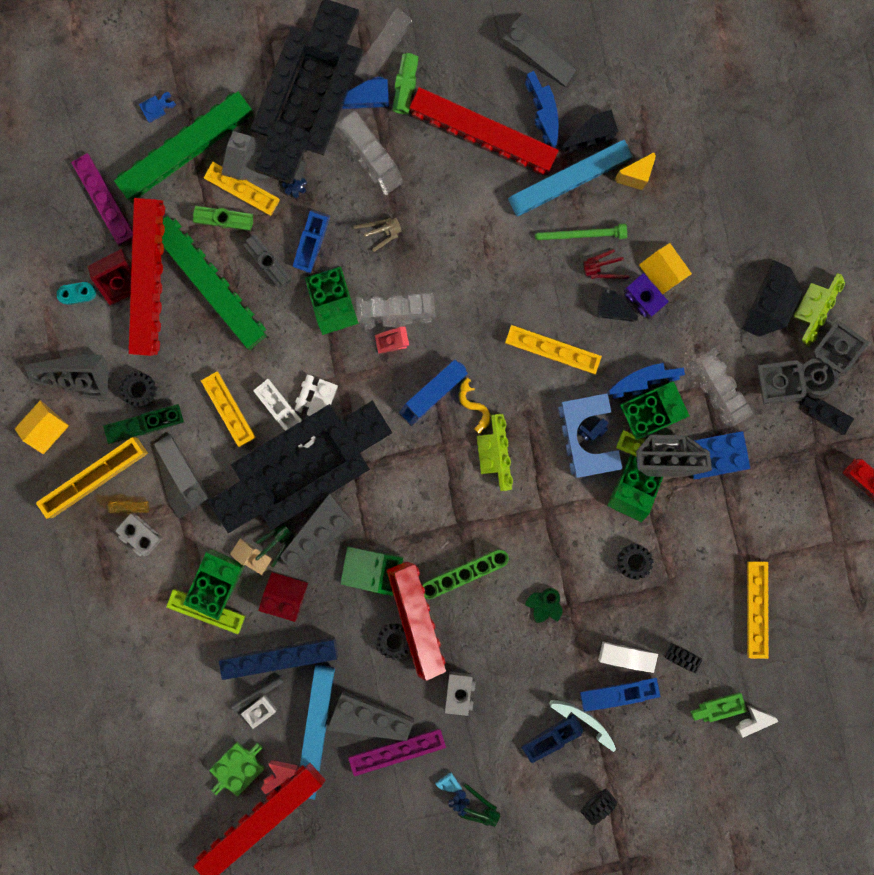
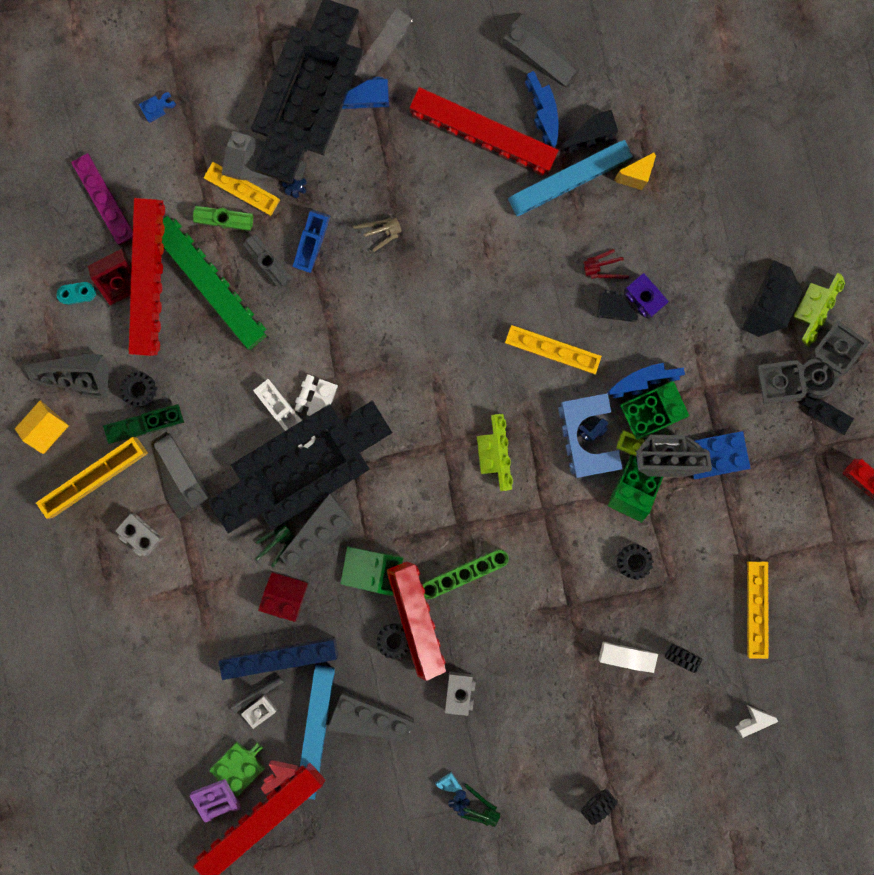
clear yellow pin [108,499,149,515] -> none
green brick [114,91,254,203] -> none
lime plate [166,589,246,634] -> none
green slope [183,549,245,620] -> none
yellow plate [201,371,256,447] -> none
tan slope [230,538,273,575] -> none
green slope [305,266,359,335] -> none
clear wedge [336,111,404,195] -> none
magenta plate [348,728,446,776] -> none
clear wedge [356,293,436,328] -> none
coral slope [375,326,409,354] -> none
bright green piece [392,53,419,115] -> none
blue slope [399,360,468,426] -> none
yellow animal [458,378,491,434] -> none
dark blue slope [521,714,584,764] -> none
dark green plate [525,588,563,623] -> none
bright green piece [535,224,627,240] -> none
light aqua slope [549,700,616,752] -> none
blue slope [580,678,661,712] -> none
yellow slope [639,243,692,294] -> none
clear wedge [689,347,753,427] -> none
bright green hinge [690,692,747,722] -> none
none -> medium lavender plate [190,779,241,823]

